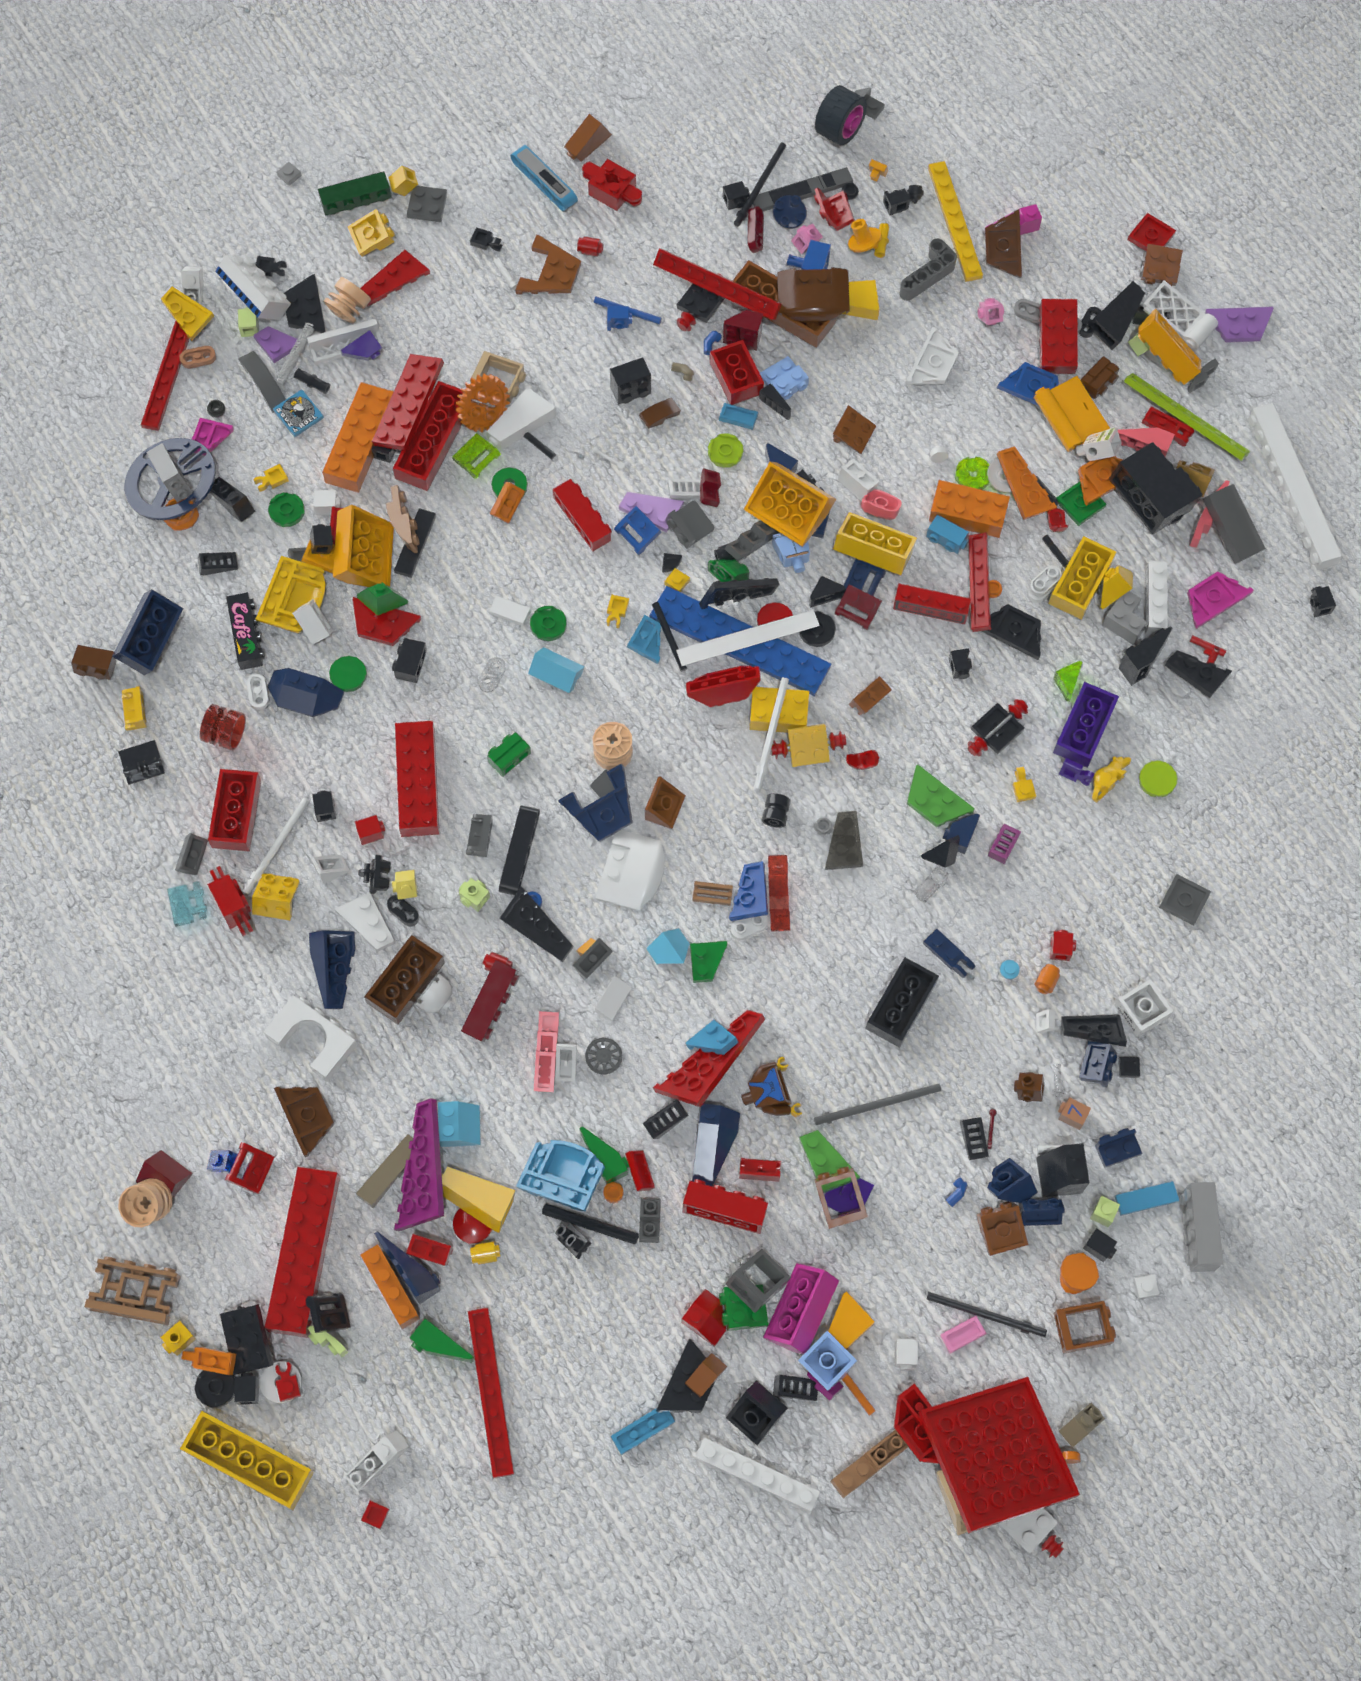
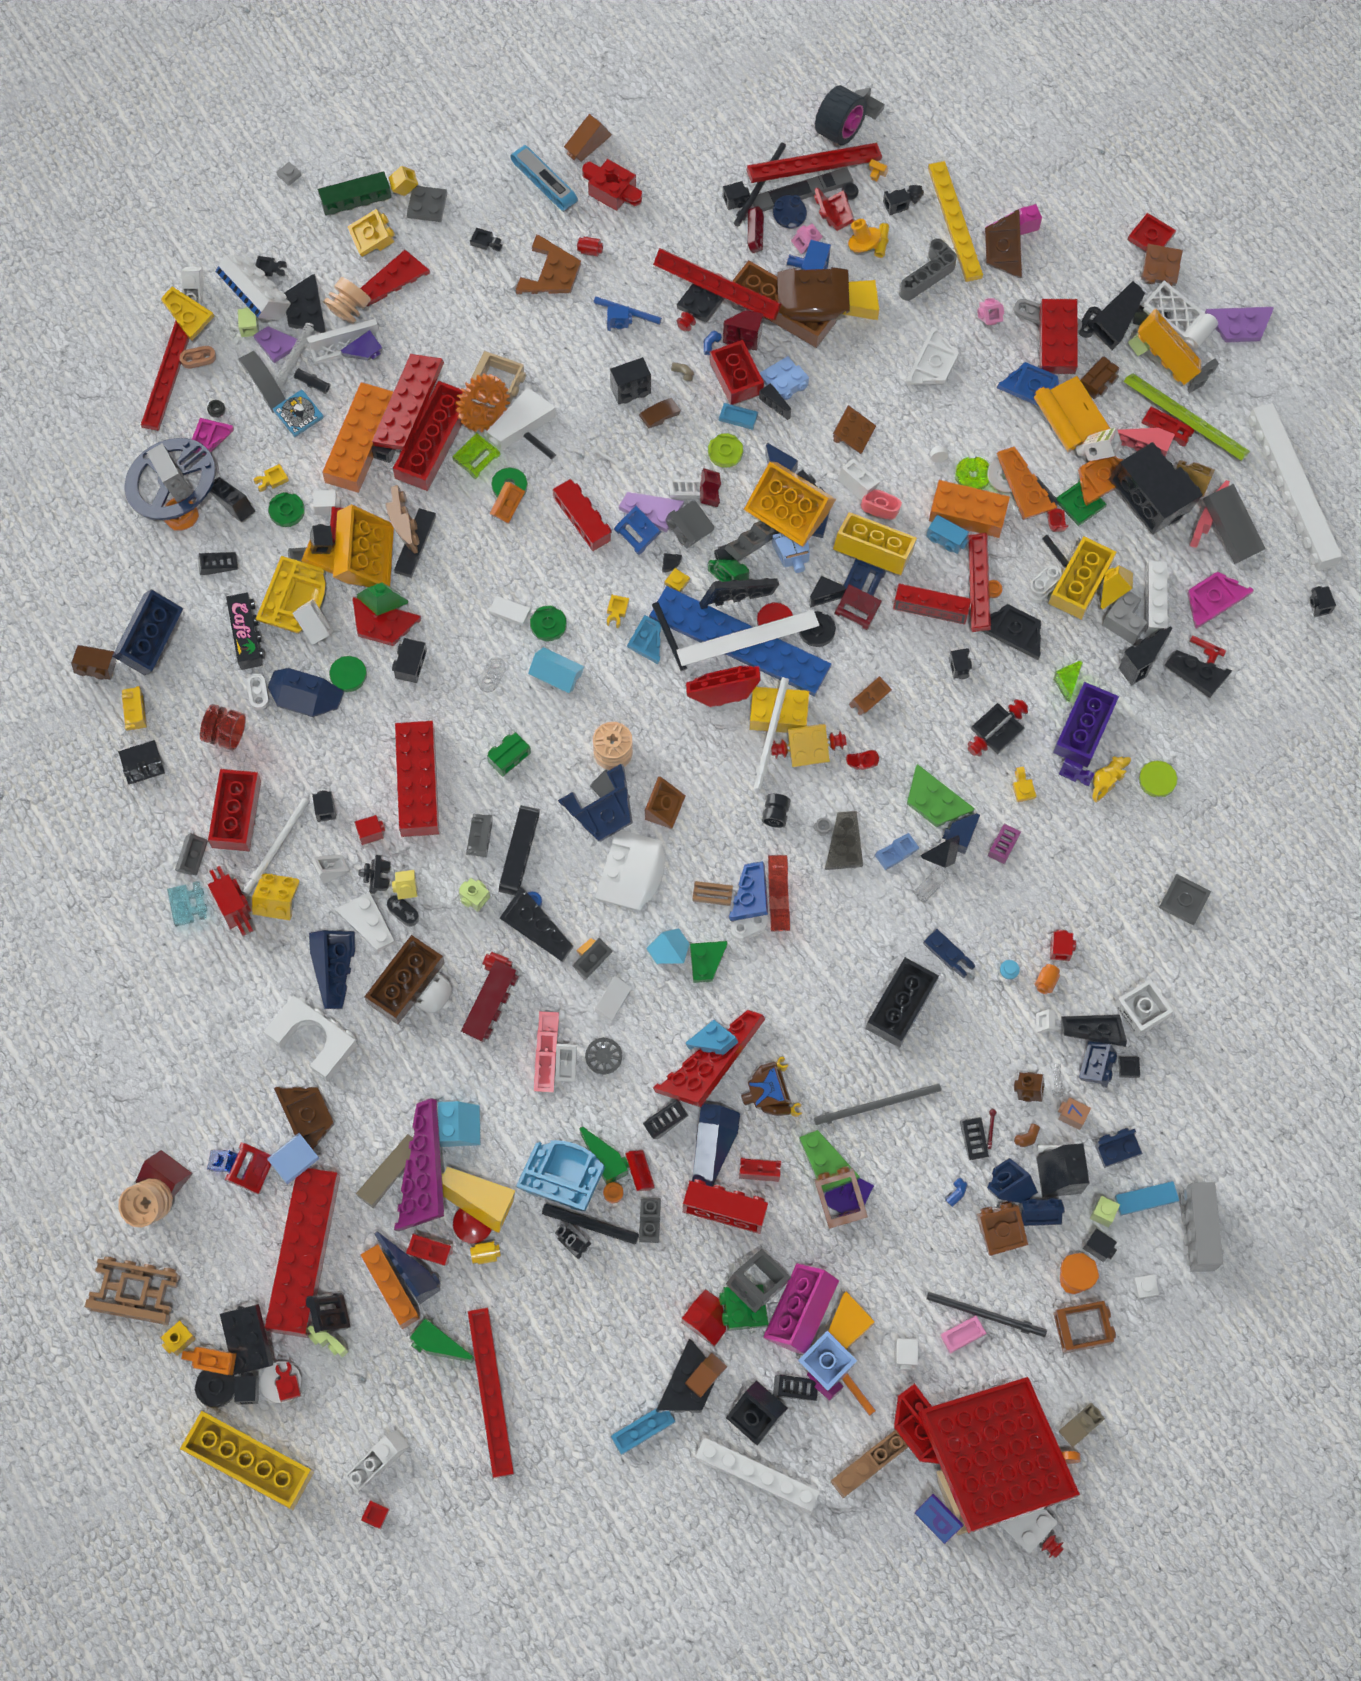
none -> light blue slope [267,1133,320,1185]
none -> red plate [746,143,882,183]
none -> medium blue slope [875,833,919,870]
none -> blue piece [915,1494,964,1544]
none -> dark orange arm [1014,1124,1040,1147]

